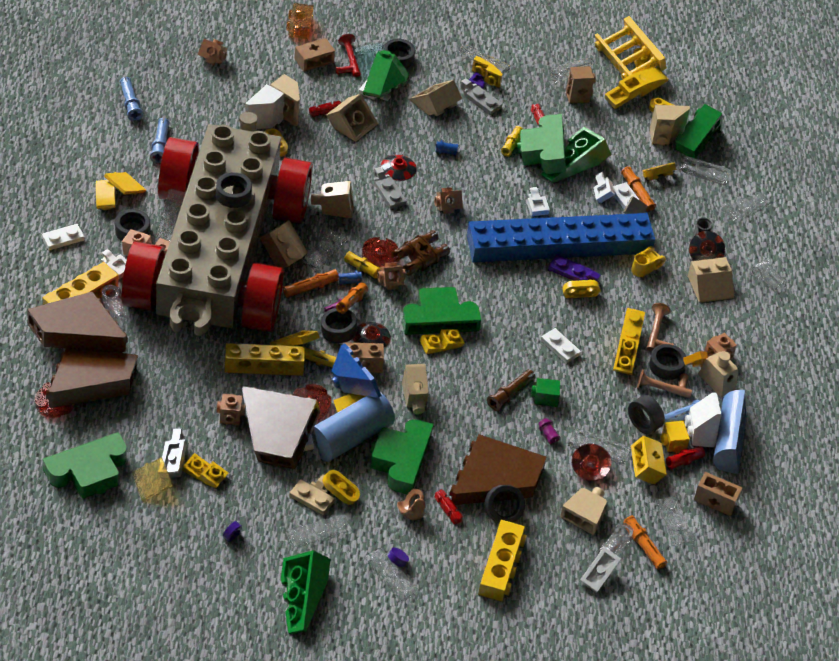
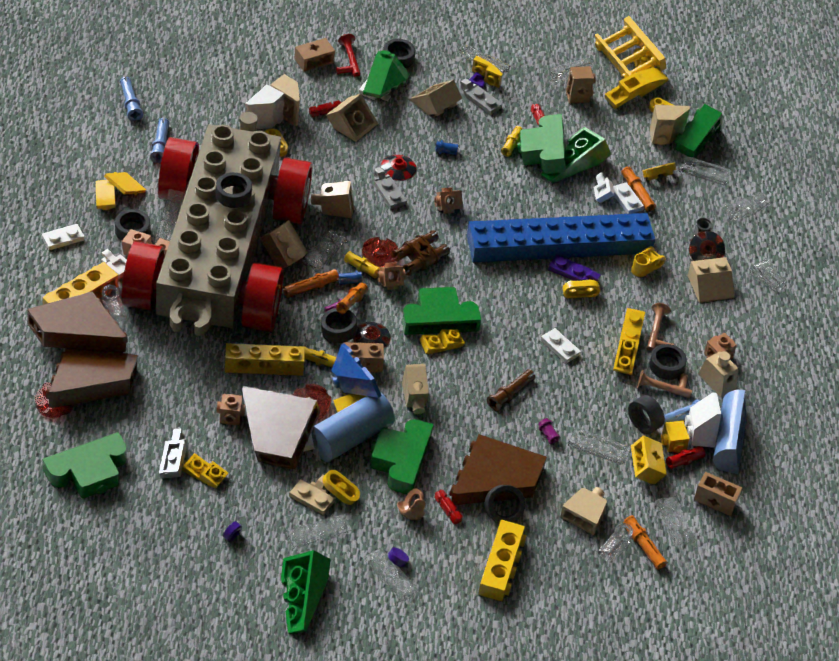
clear yellow piece [132,457,173,501] -> none
nougat brick [197,39,228,65] -> none
yellow tile [270,330,320,346] -> none
clear orange brick [286,3,314,39] -> none
clear light blue piece [354,42,384,55] -> none
white plate [527,187,550,216] -> none
green brick [531,378,560,407] -> none
clear red dish [571,444,612,481] -> none
white plate [580,547,621,593] -> none
dark tan tile [623,196,648,214] -> none
light orange plate [683,351,708,368] -> none

